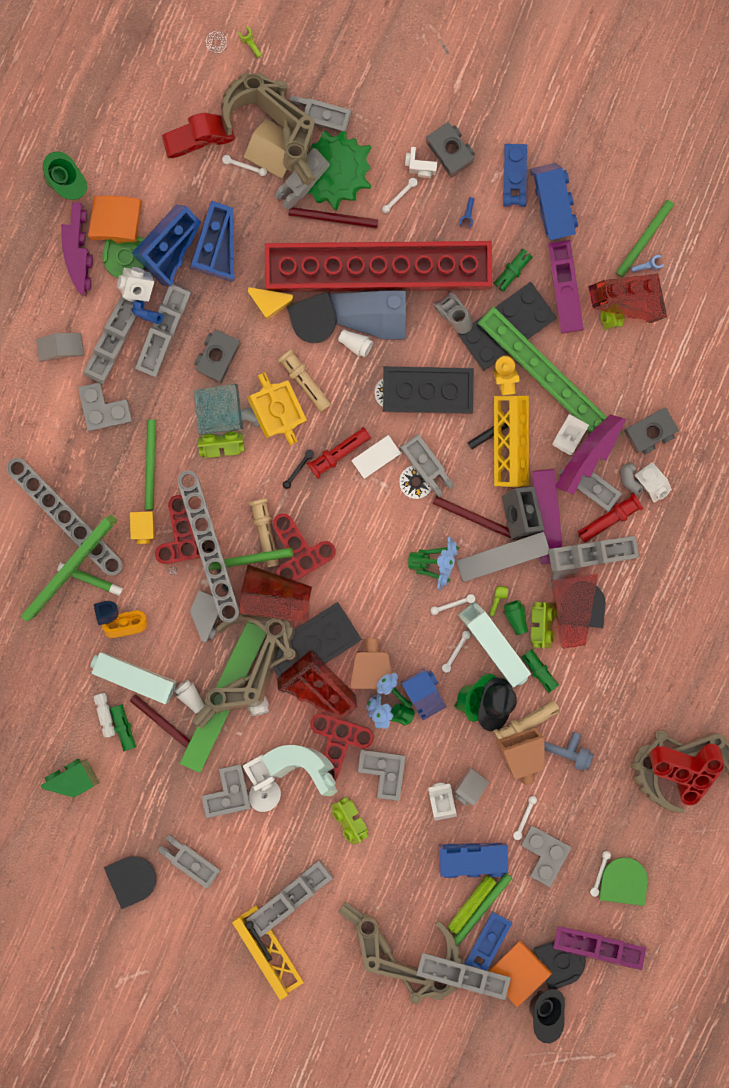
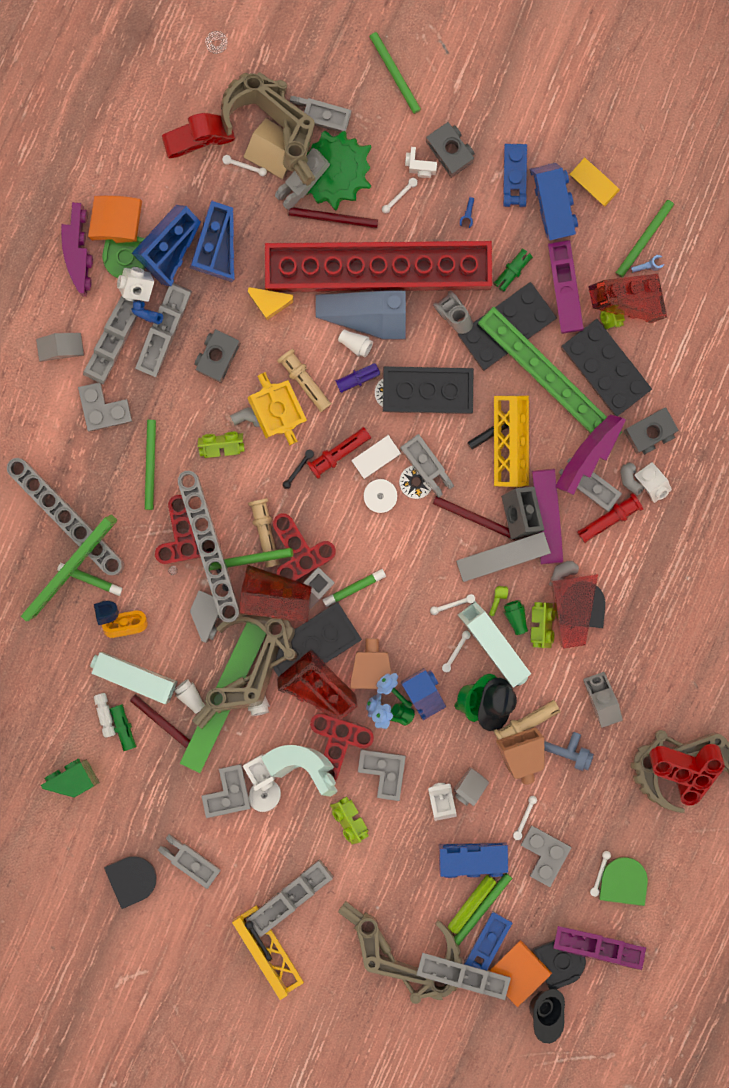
green piece [42,151,87,200] -> none
yellow brick [130,511,156,544] -> none
clear light blue tile [194,384,243,435] -> none
lime hand [238,26,262,58] -> none
black tile [287,292,337,343] -> none
plant [408,537,459,590] -> none
yellow hips [493,356,519,395] -> none
green pin [521,649,559,693] -> none
light grey slope [548,536,639,572] -> none
white bracket [552,414,589,455] -> none
none -> light grey slope [288,567,335,616]
none -> bright green bar [322,569,386,608]
none -> dark purple axle [335,363,380,393]
none -> white piece [364,479,397,513]
none -> bright green bar [369,32,421,114]
none -> black plate [561,319,652,416]
none -> yellow slope [569,157,620,207]
none -> light grey slope [583,672,623,728]

